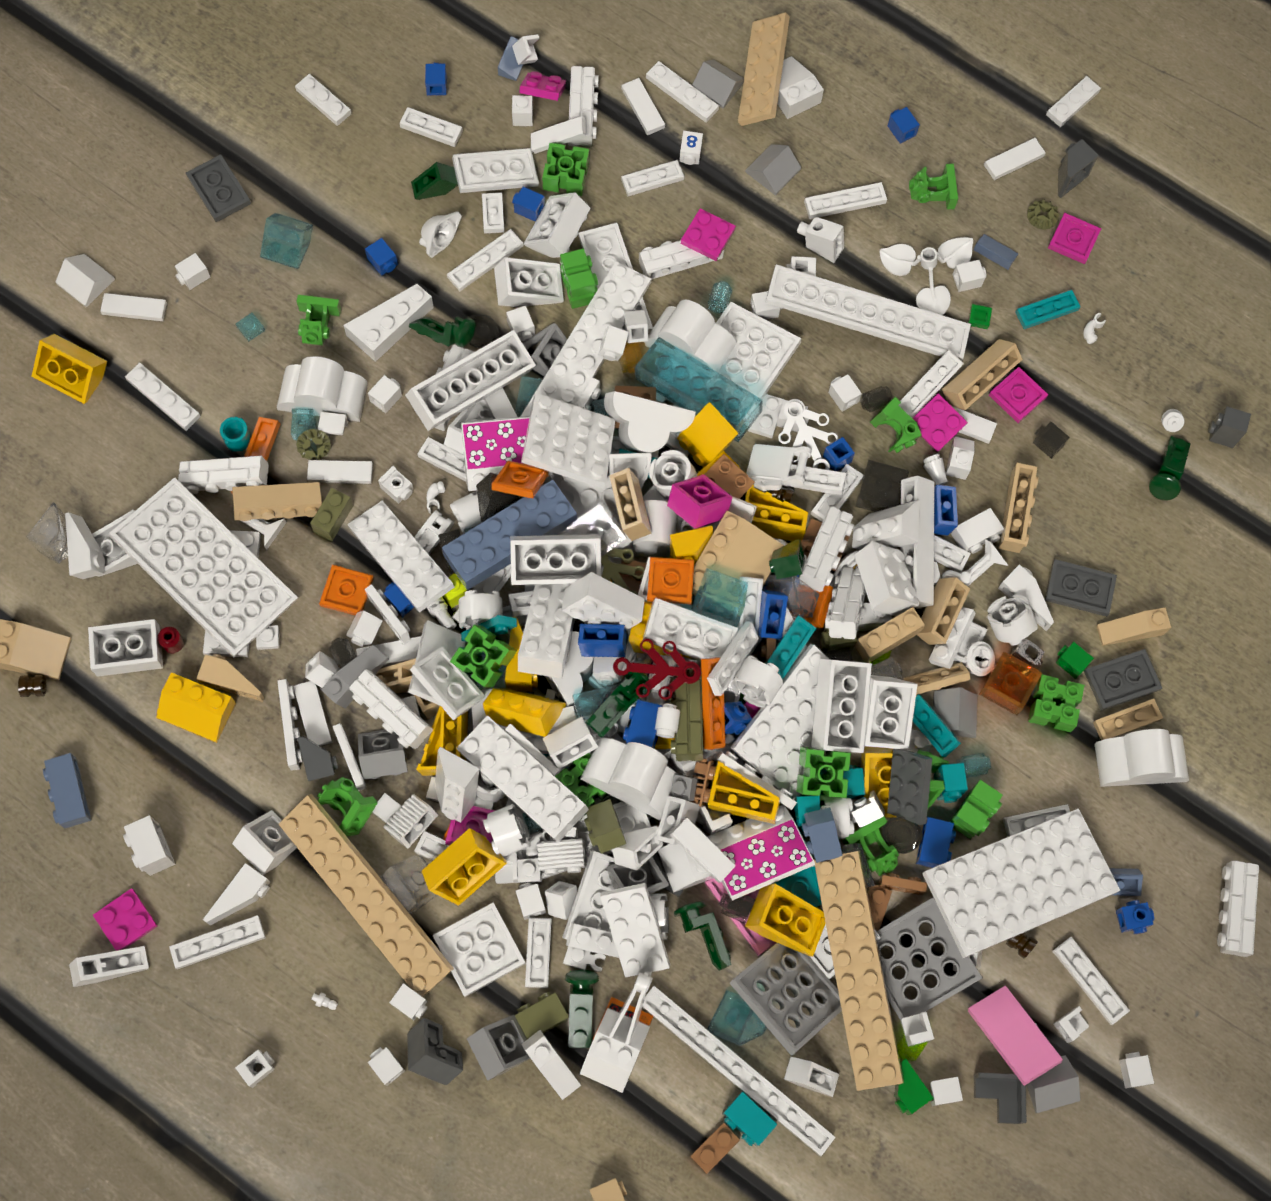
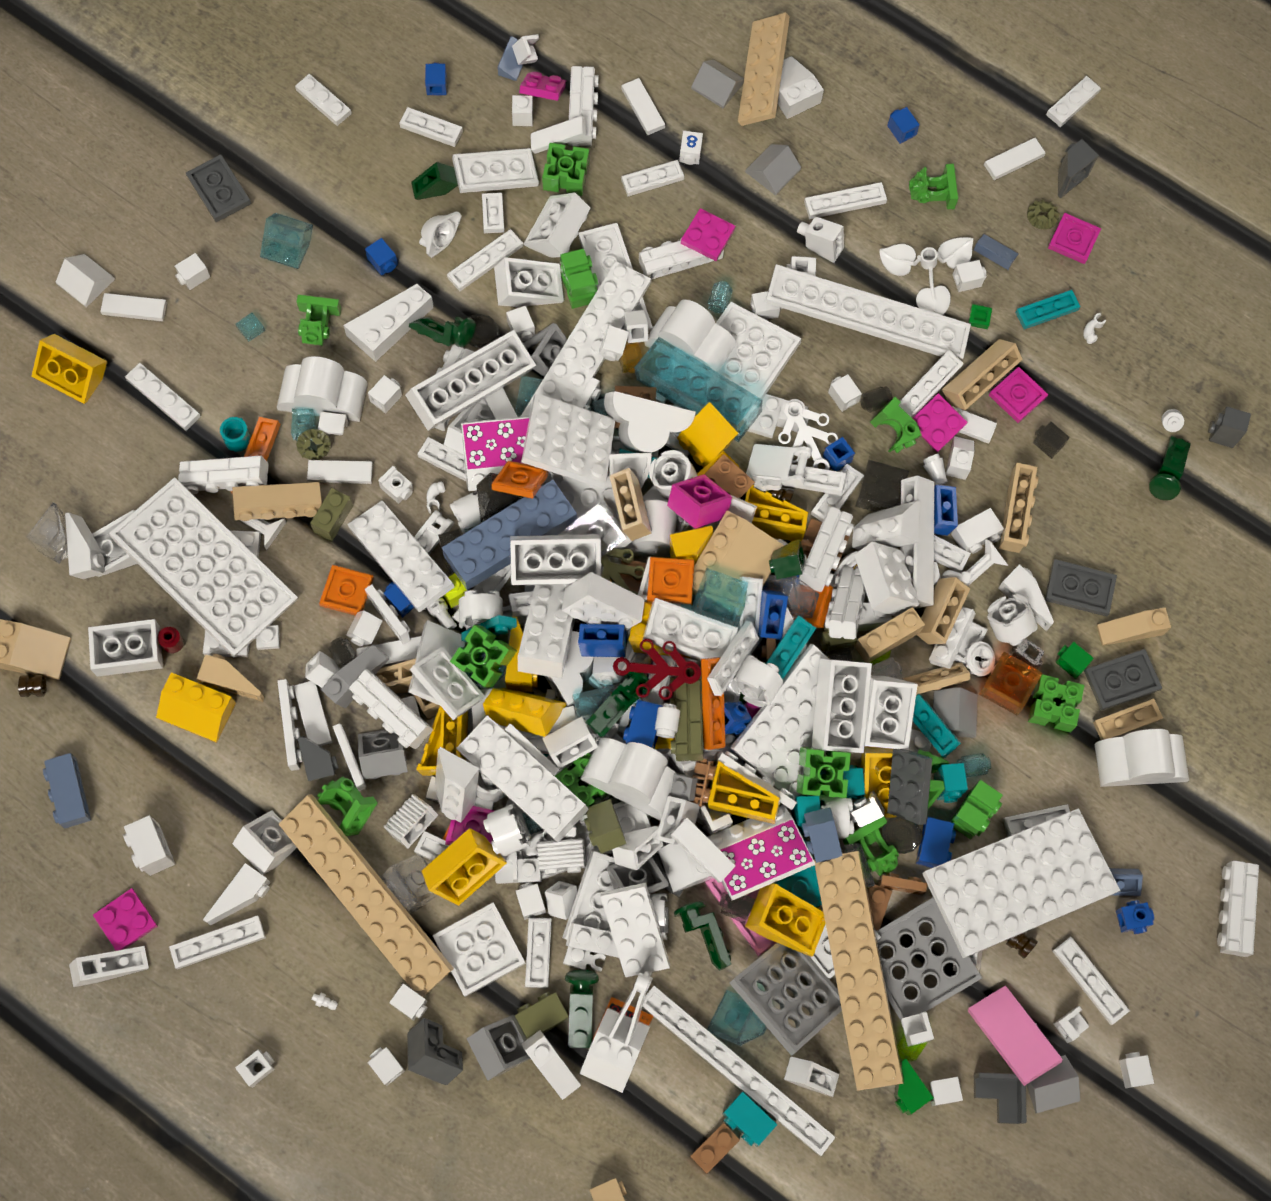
white tile [372,793,402,824] -> none
blue brick [512,187,545,222] -> none
white plate [646,61,719,123] -> none

